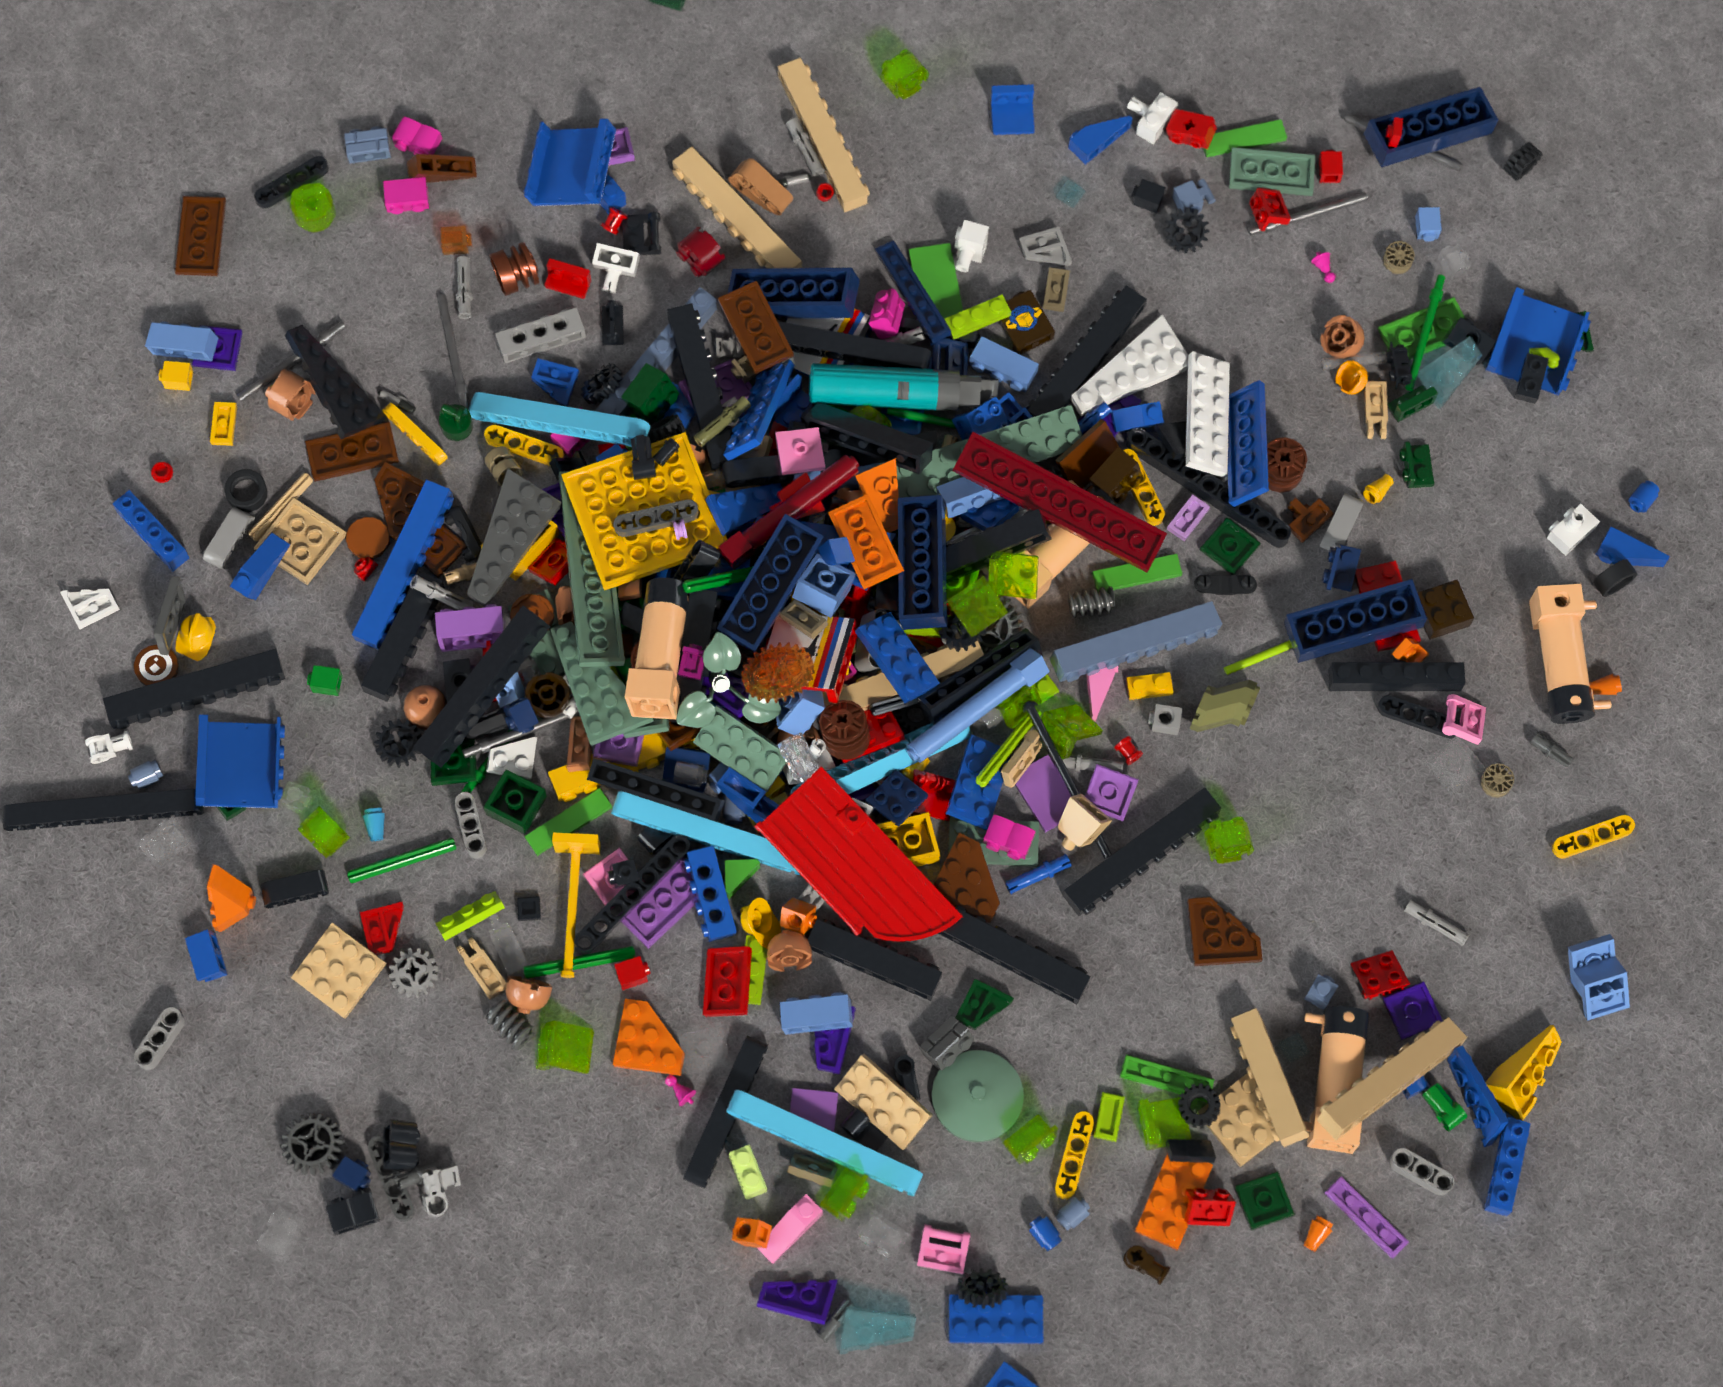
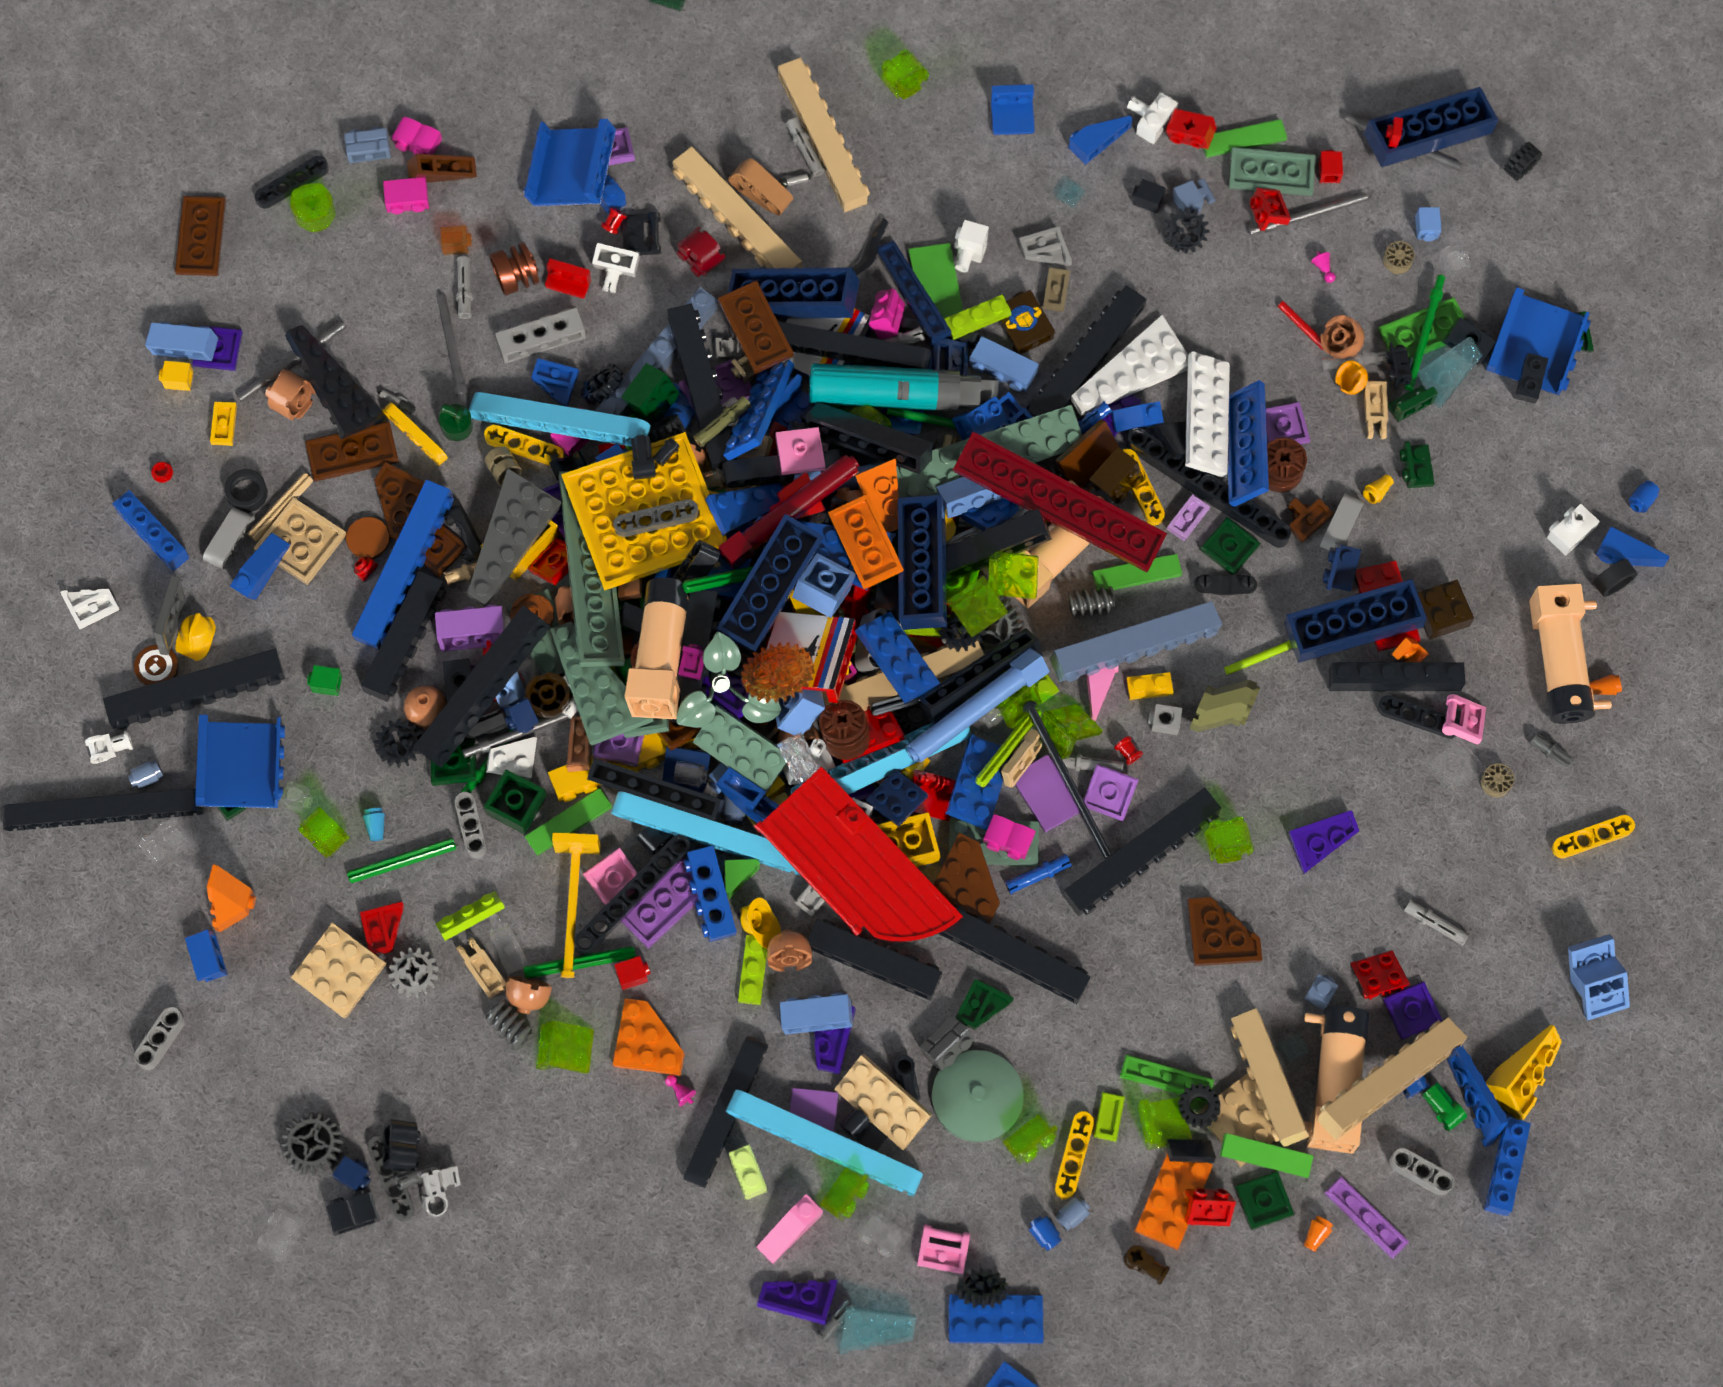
black beam [260,870,329,908] -> none
light grey pin [410,575,473,610] -> none
black tile [517,896,541,921] -> none
black hinge [602,300,624,346] -> none
black bracket [607,859,639,889] -> none
lavender bush [672,519,688,540] -> none
red plate [703,946,752,1017] -> none
orange brick [731,1217,772,1249] -> none
dark tan plate [780,599,828,639] -> none
orange brick [780,897,817,935] -> none
dark tan plate [787,1153,838,1188] -> none
red hinge [816,183,834,202] -> none
blue brick [818,537,855,566] -> none
tan torso [1058,794,1112,851] -> none
lime arm [1529,347,1560,368] -> none
none -> black piece [852,219,889,275]
none -> bright green tile [1219,1133,1313,1178]
none -> medium lavender tile [1266,402,1310,444]
none -> red bar [1278,301,1323,350]
none -> dark purple wing [1288,810,1359,874]

